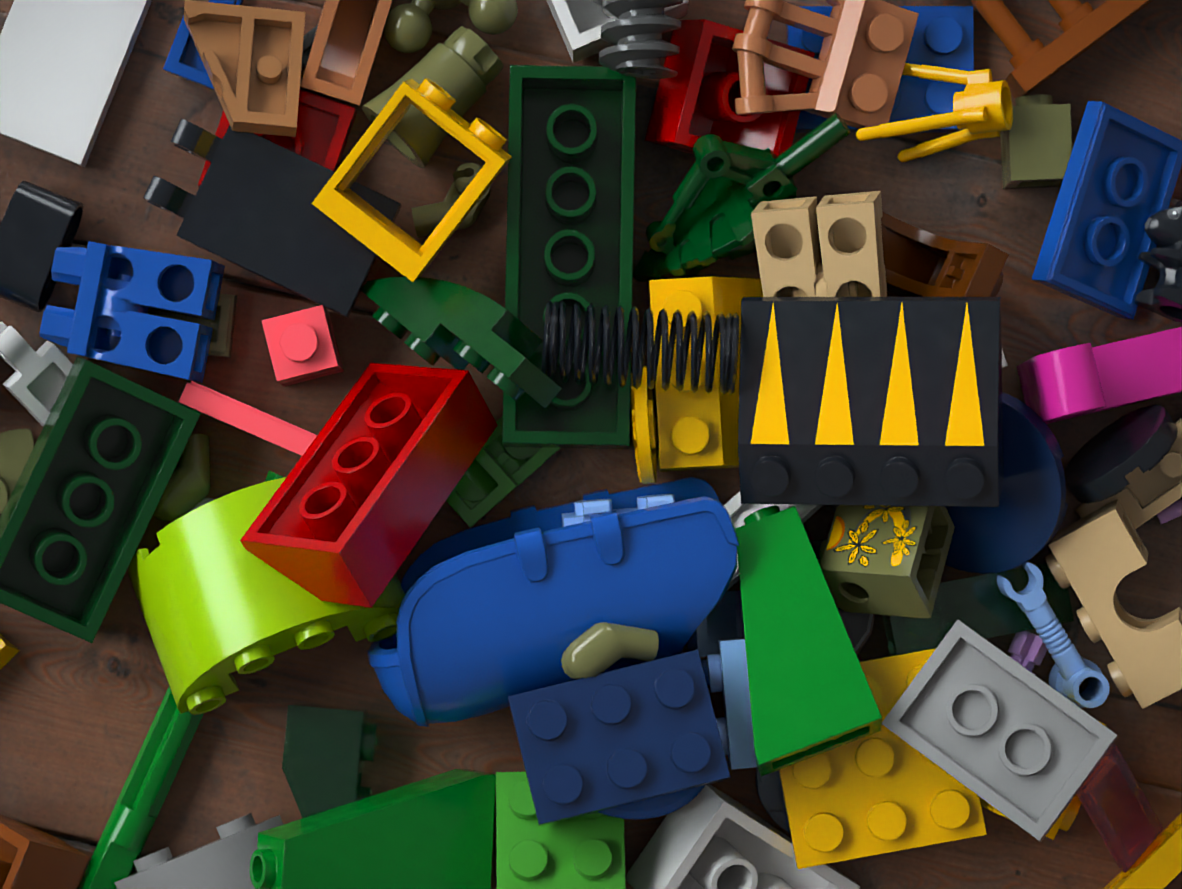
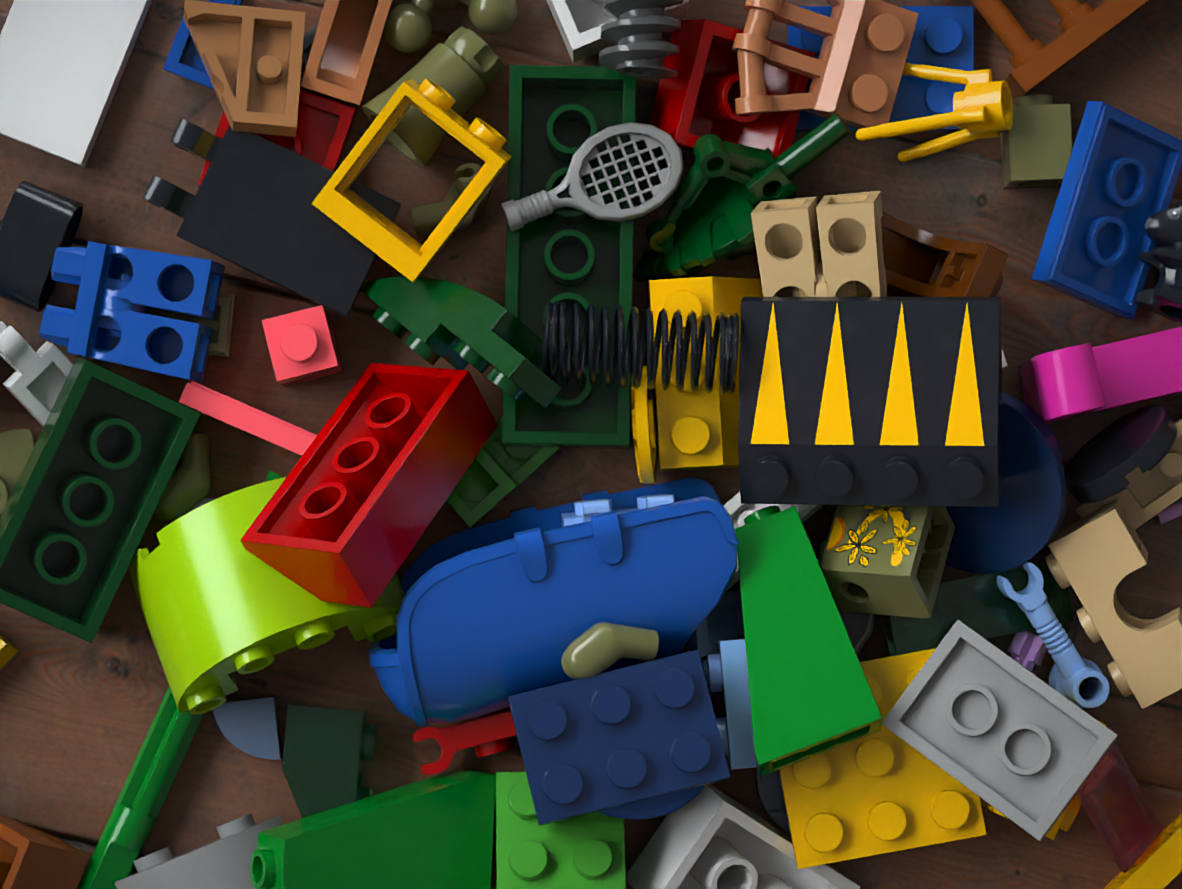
none -> sand blue tile [213,696,283,760]
none -> red plate [412,709,516,775]
none -> light grey piece [501,122,683,231]

